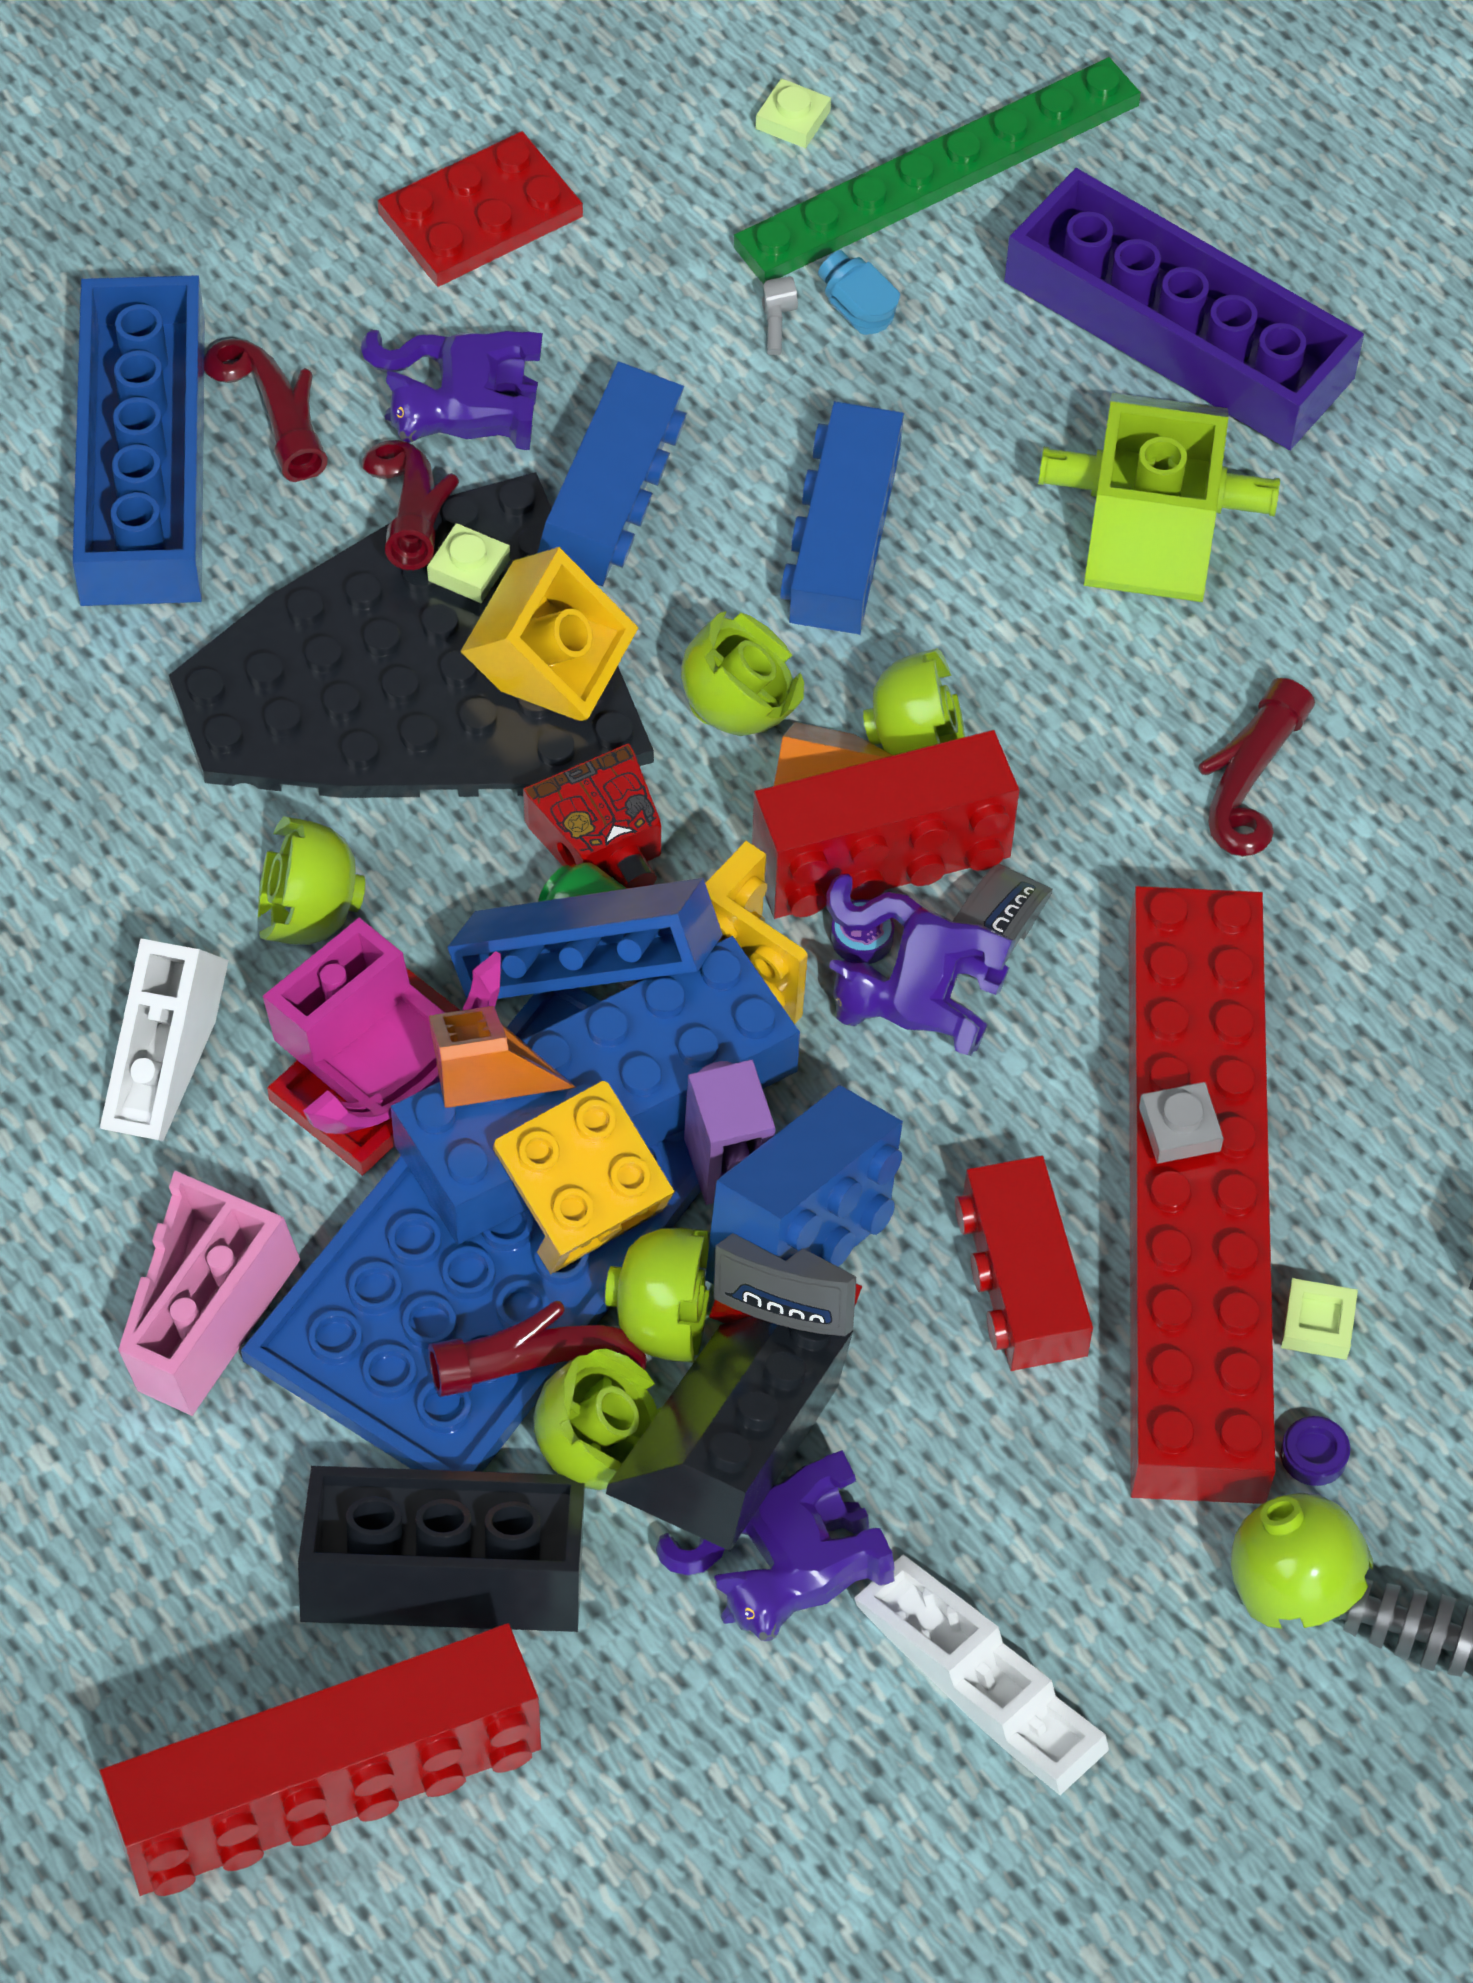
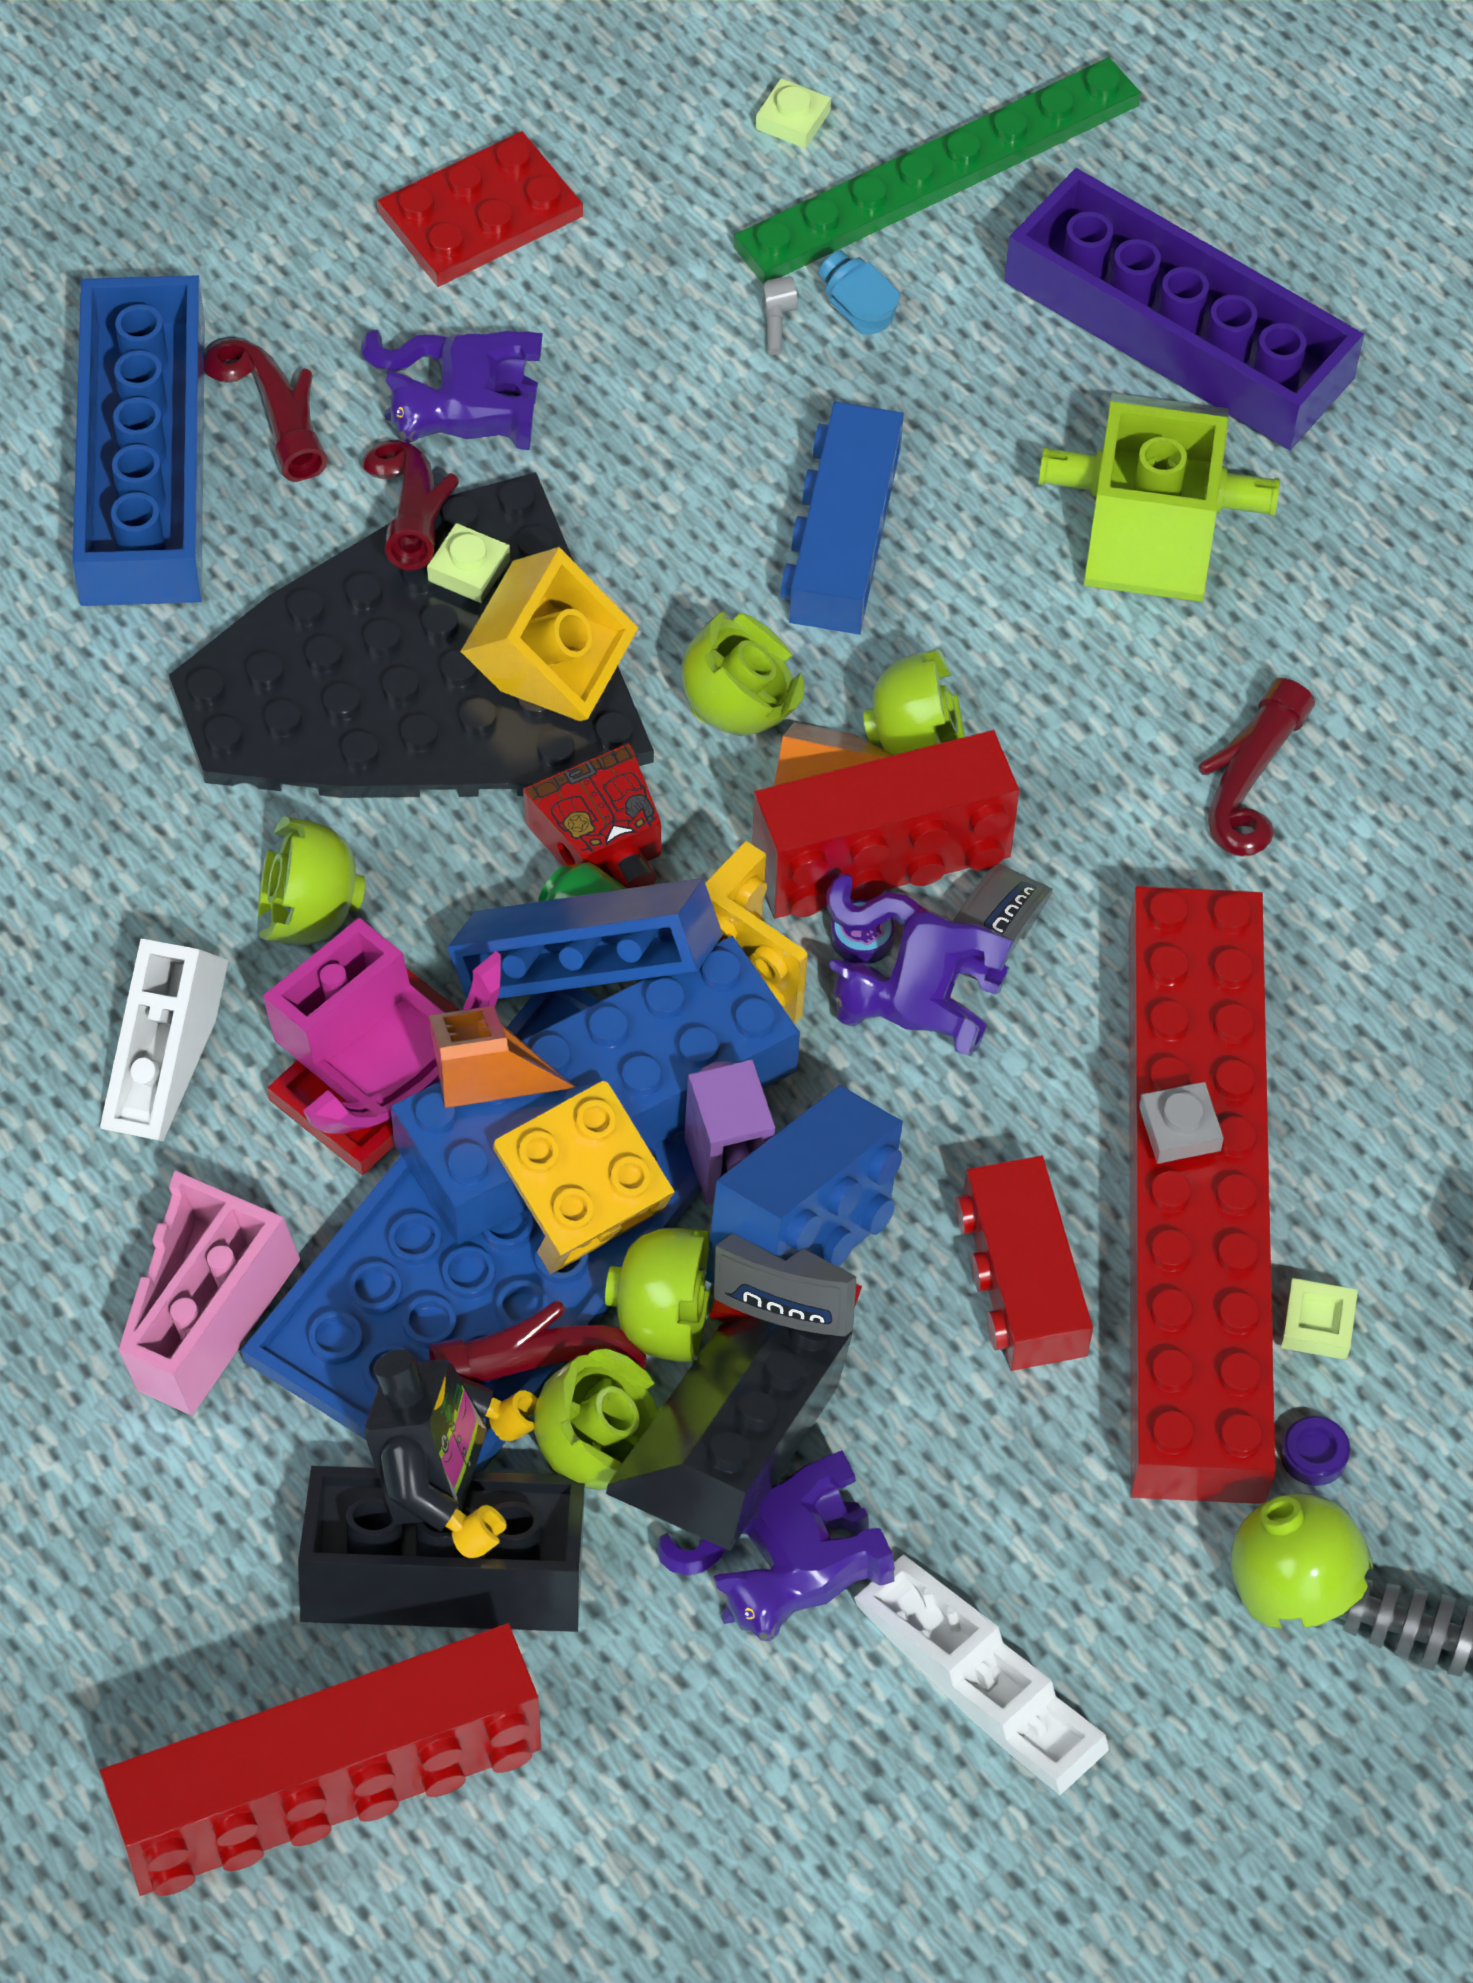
blue brick [537,361,687,587] -> none
none -> black torso [365,1349,538,1558]

